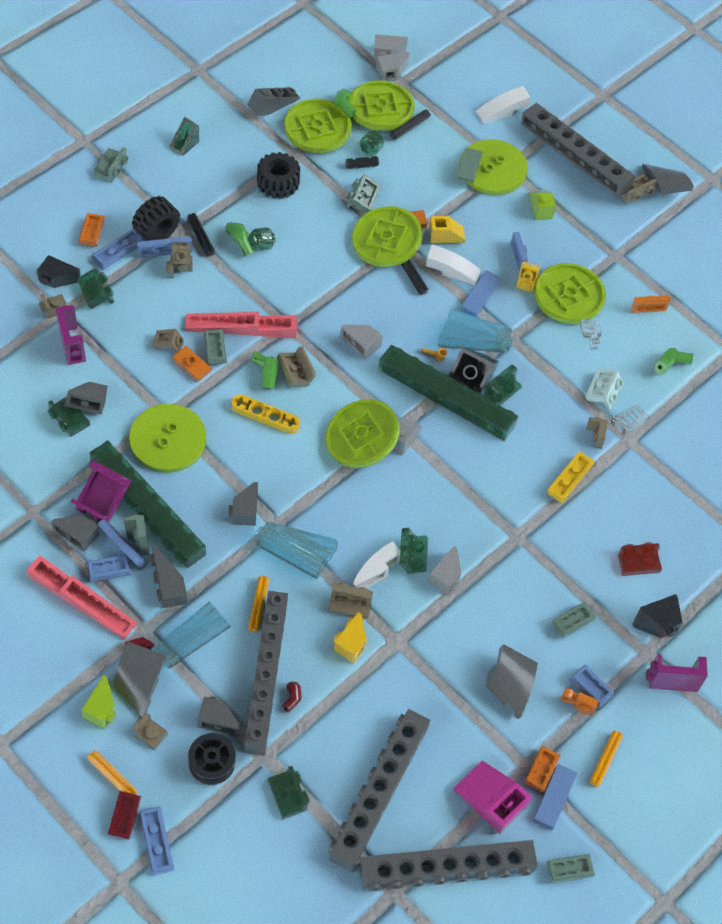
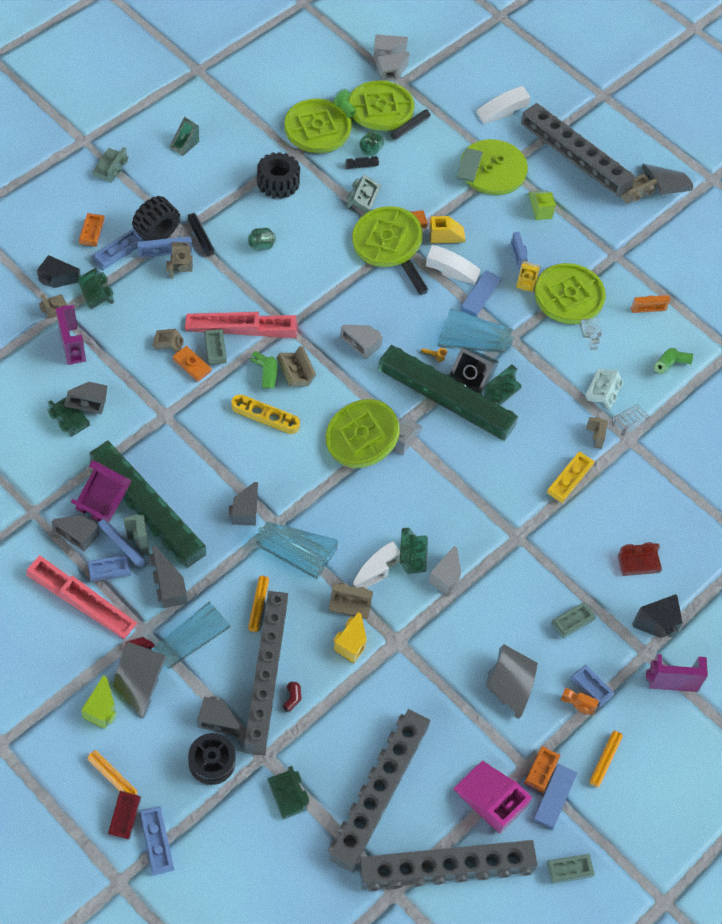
lime plate [129,404,206,473] -> none
dark tan bracket [134,713,168,750] -> none
bright green arm [225,222,254,257] -> none
dark grey slope [247,87,300,116] -> none

